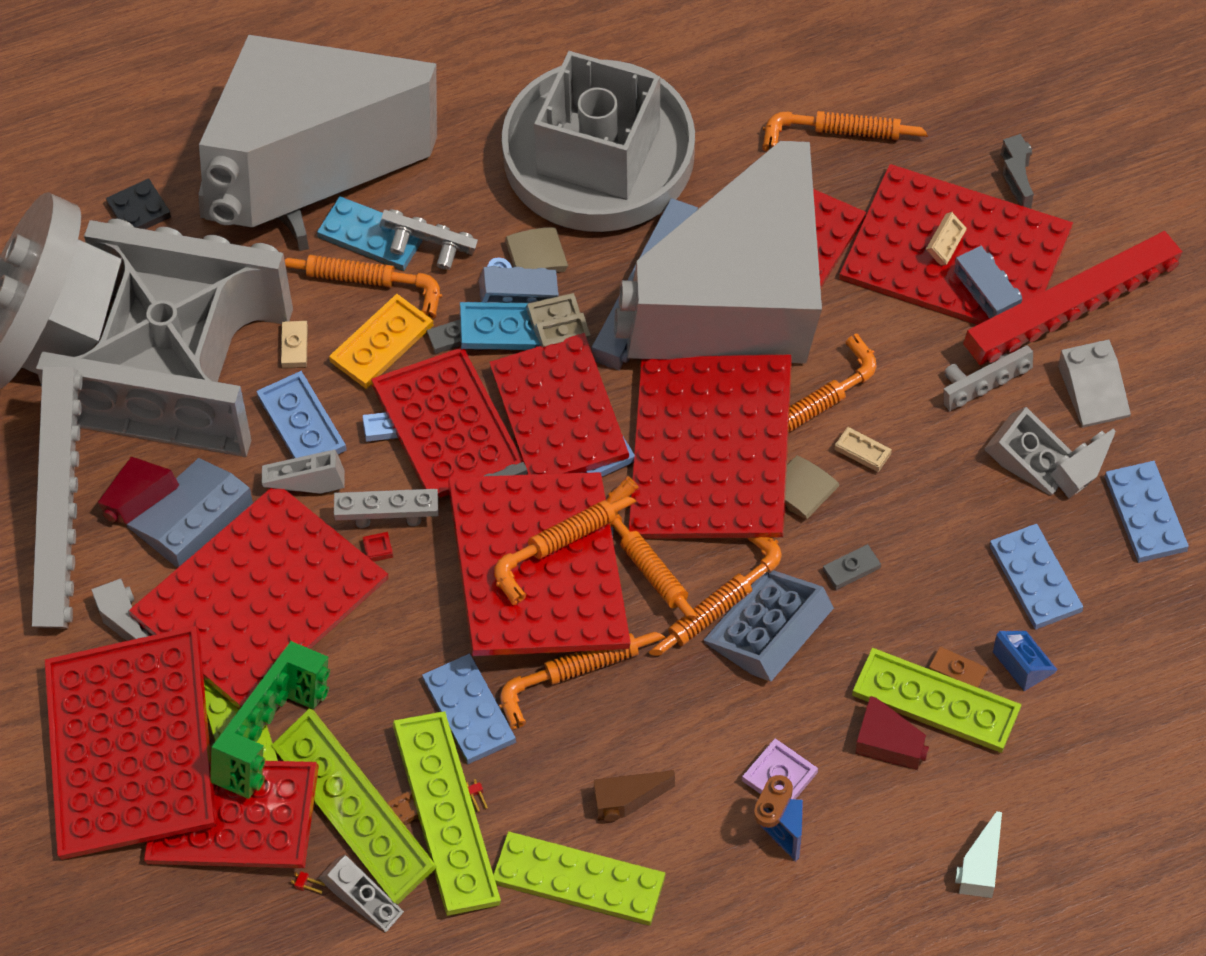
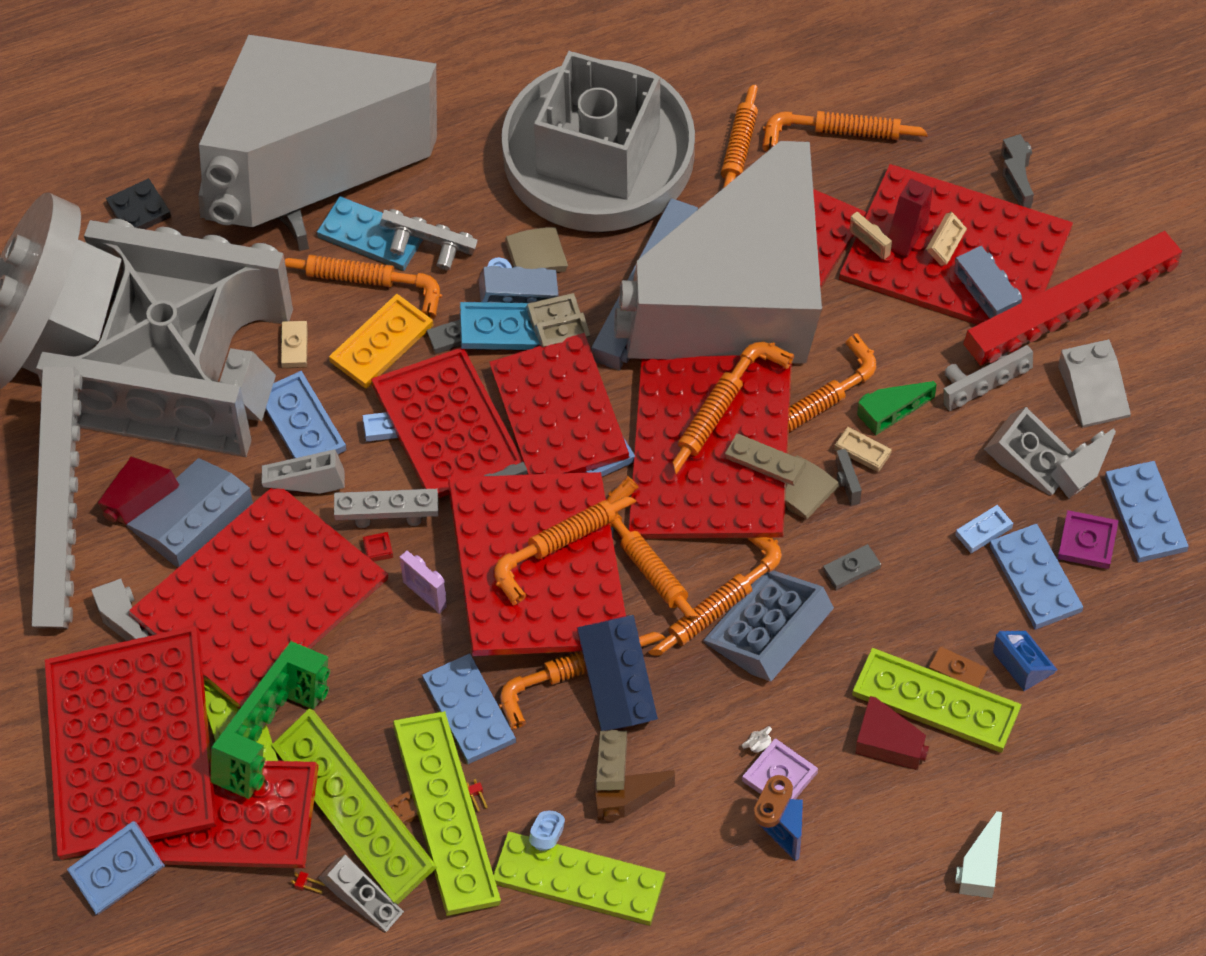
none -> medium blue tile [67,821,165,915]
none -> light grey brick [220,348,276,421]
none -> lavender plate [400,551,447,614]
none -> light blue plate [529,811,565,851]
none -> dark blue slope [577,615,658,731]
none -> dark tan plate [596,730,627,790]
none -> orange piece [673,342,794,475]
none -> orange piece [721,85,758,188]
none -> dark tan plate [725,433,806,486]
none -> white plate [742,726,772,753]
none -> dark grey plate [835,449,862,506]
none -> tan plate [850,212,892,259]
none -> green slope [857,381,937,436]
none -> dark red slope [888,178,933,257]
none -> light blue plate [956,505,1013,553]
none -> magenta plate [1058,510,1119,569]

